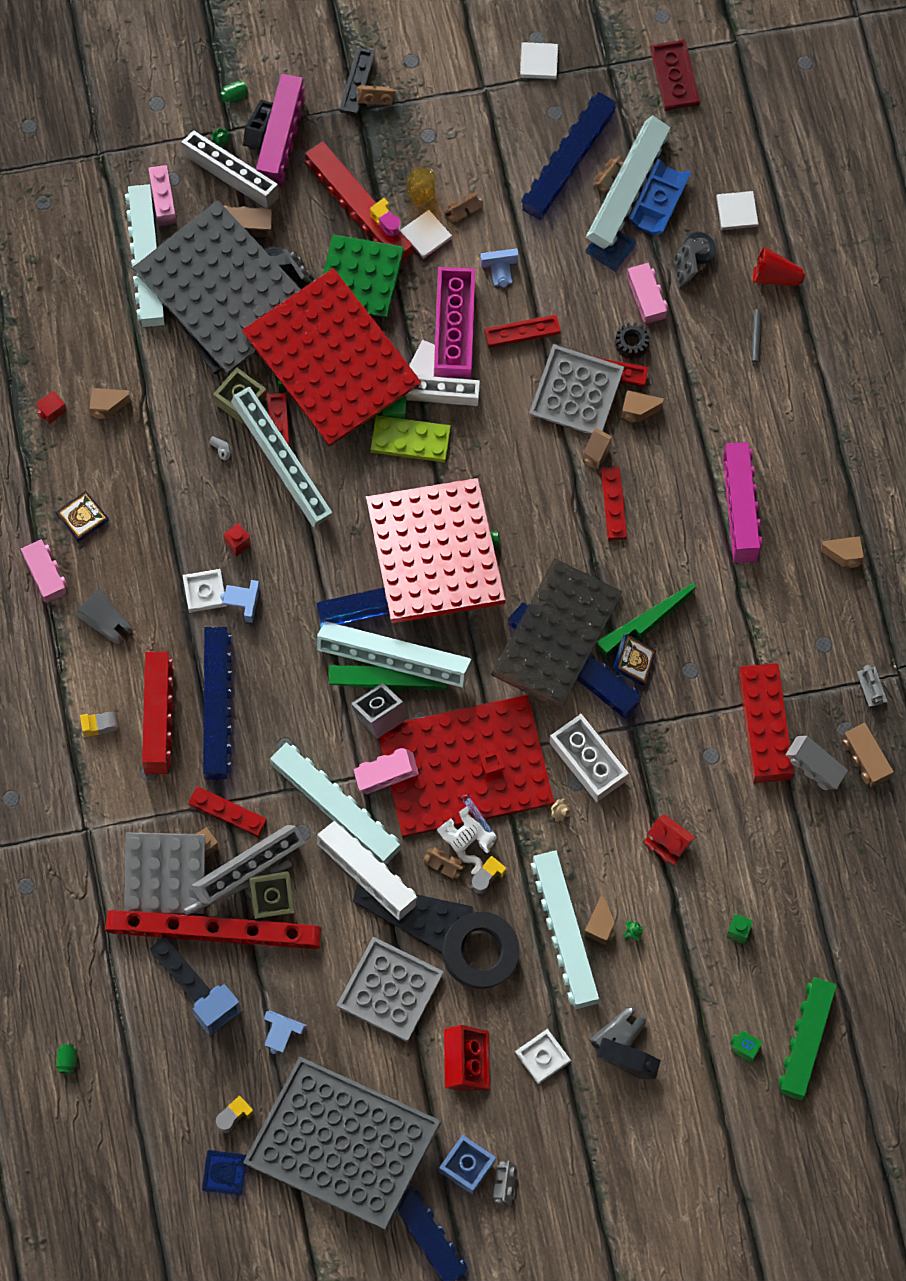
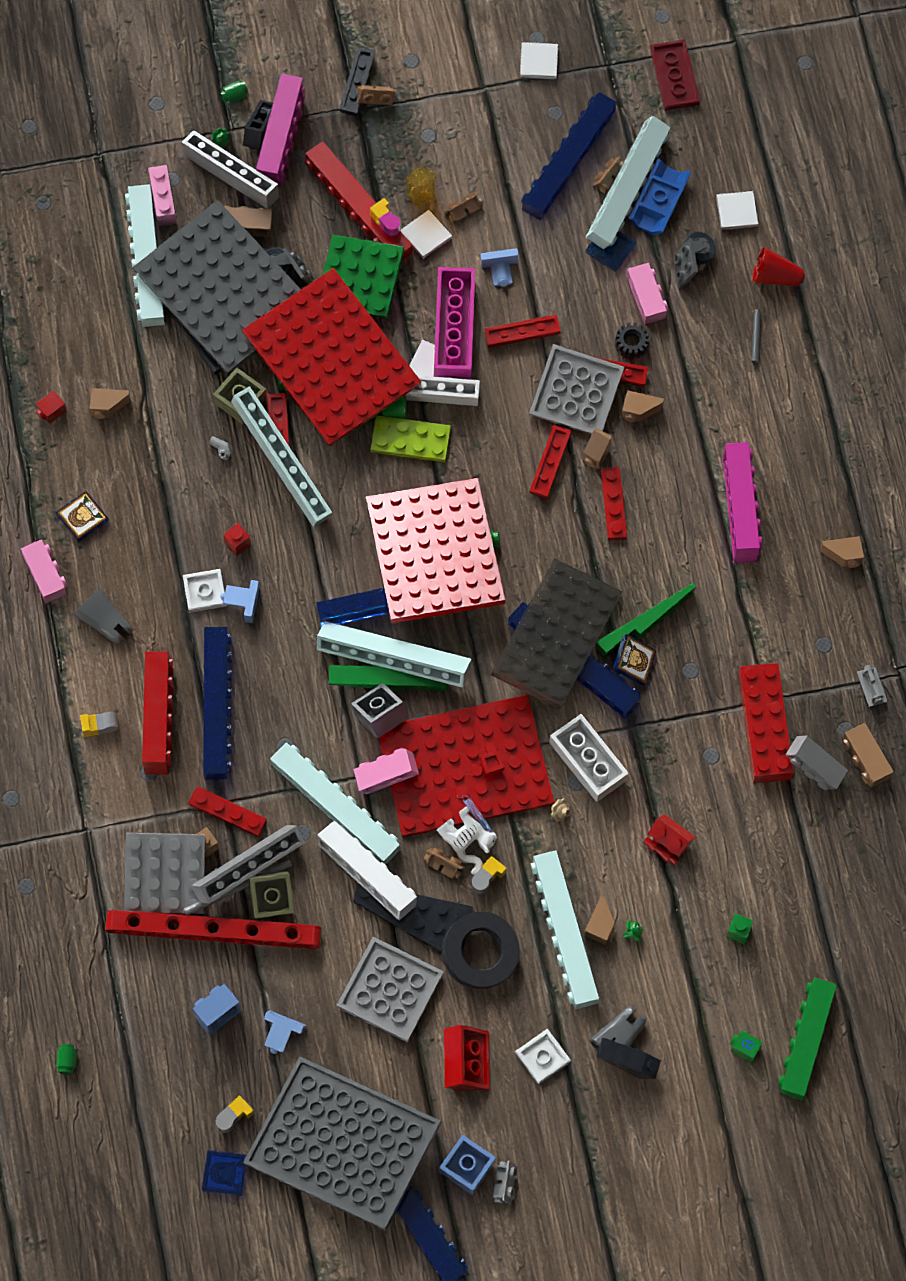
black plate [149,936,211,1003] -> none
none -> red plate [529,425,571,499]

